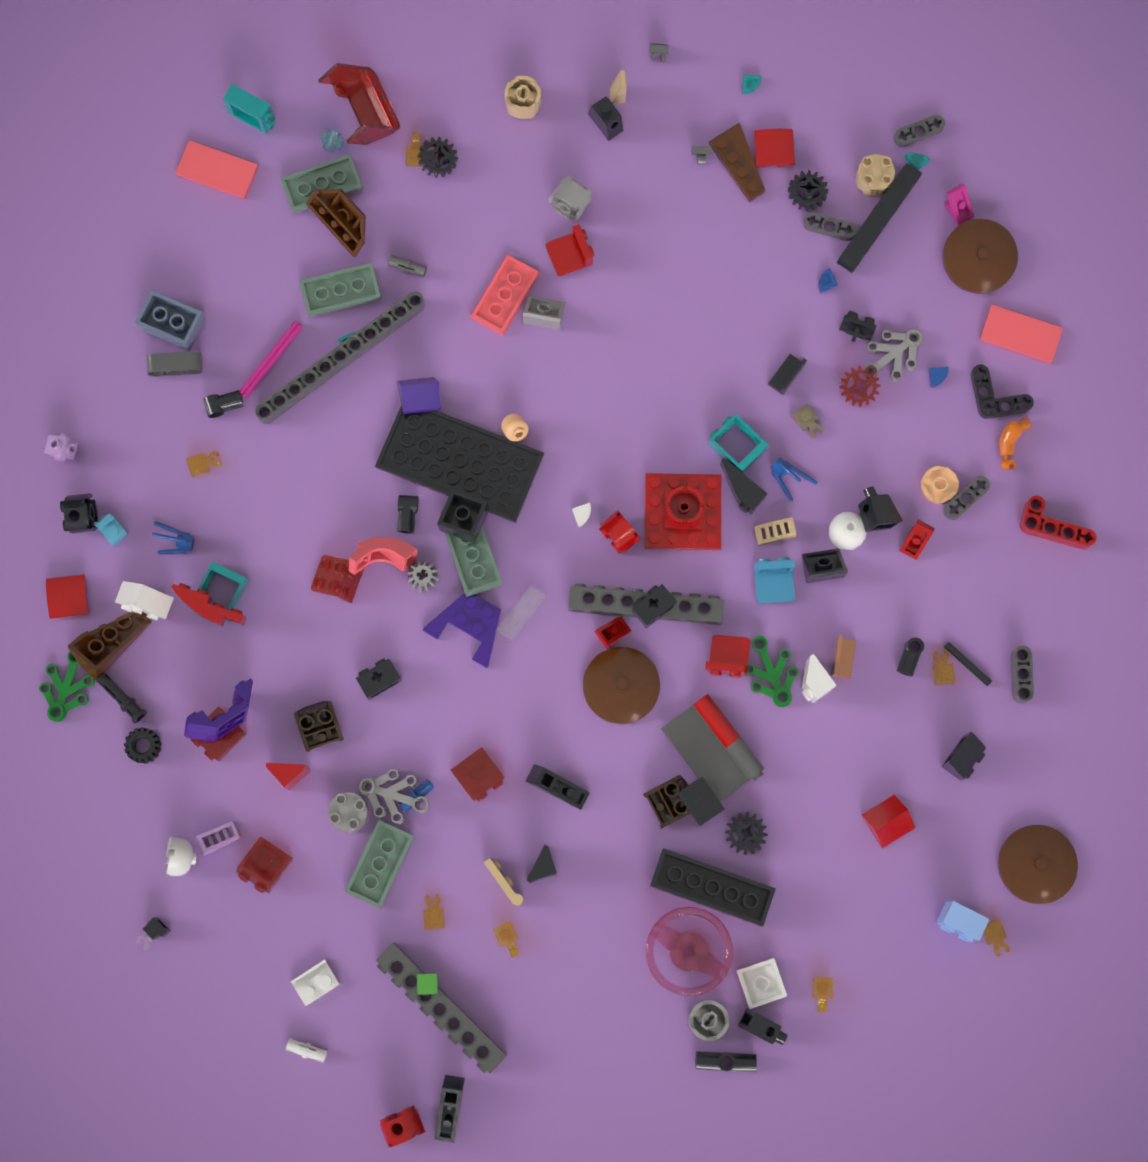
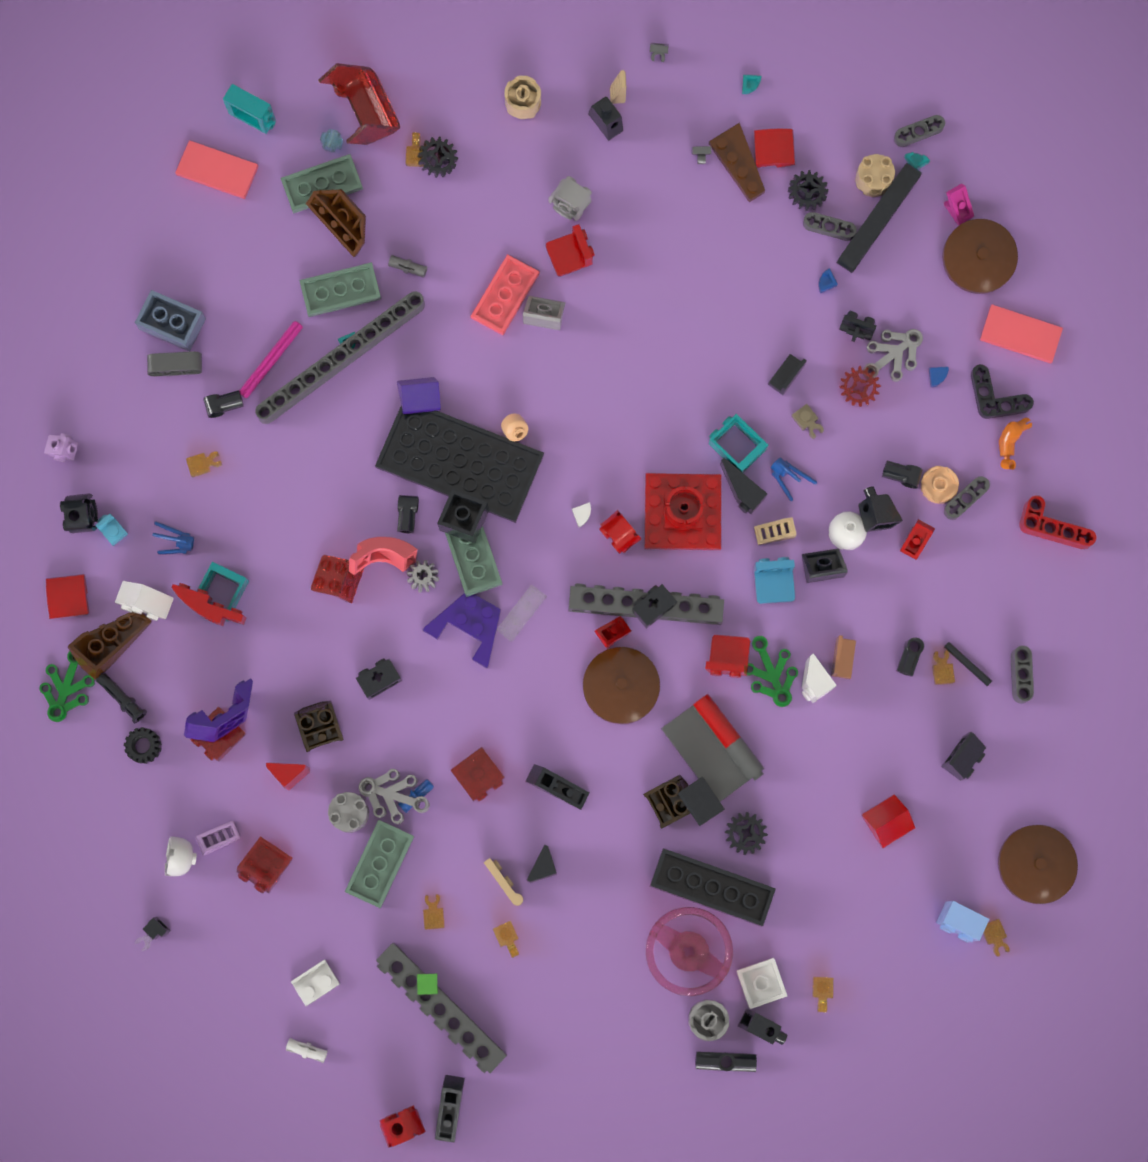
none -> black piece [882,460,923,489]

